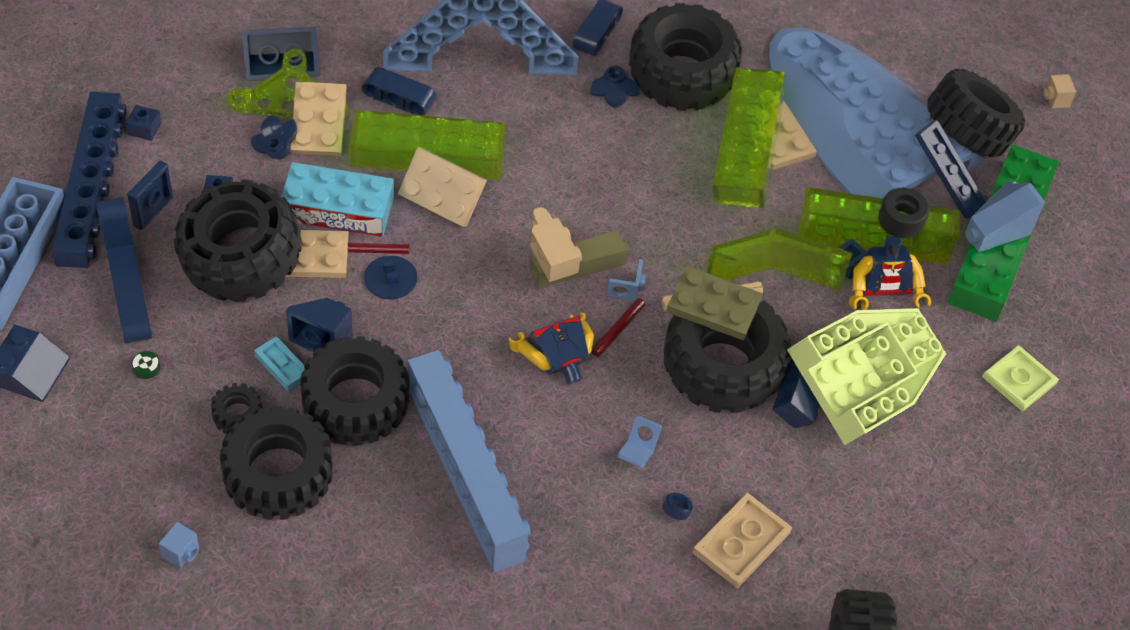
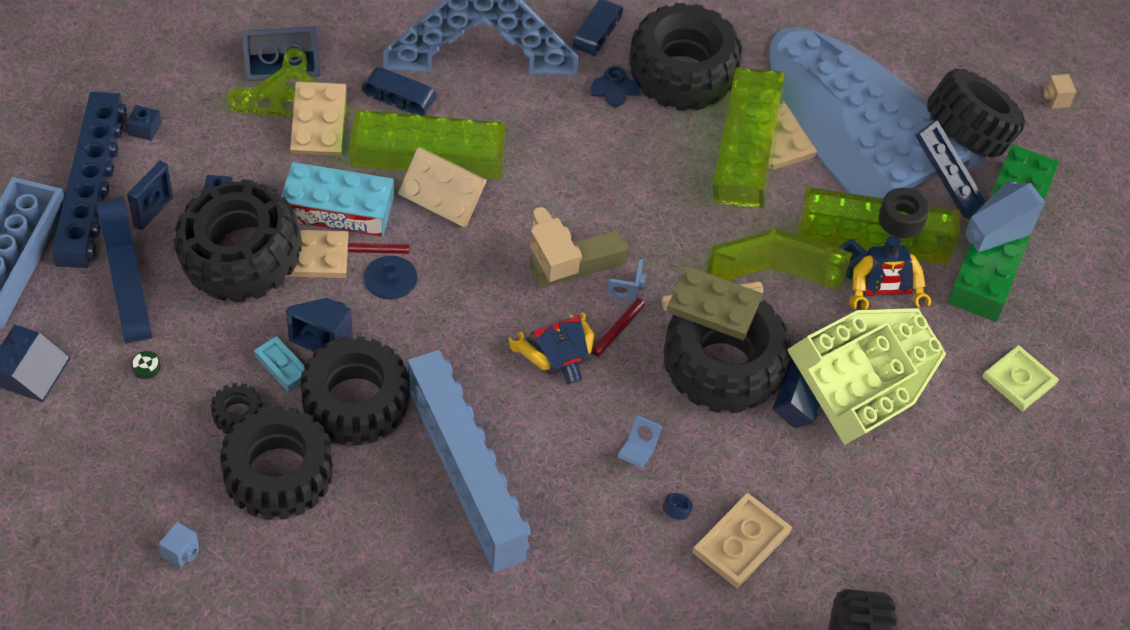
dark blue plate [251,115,297,159] -> none

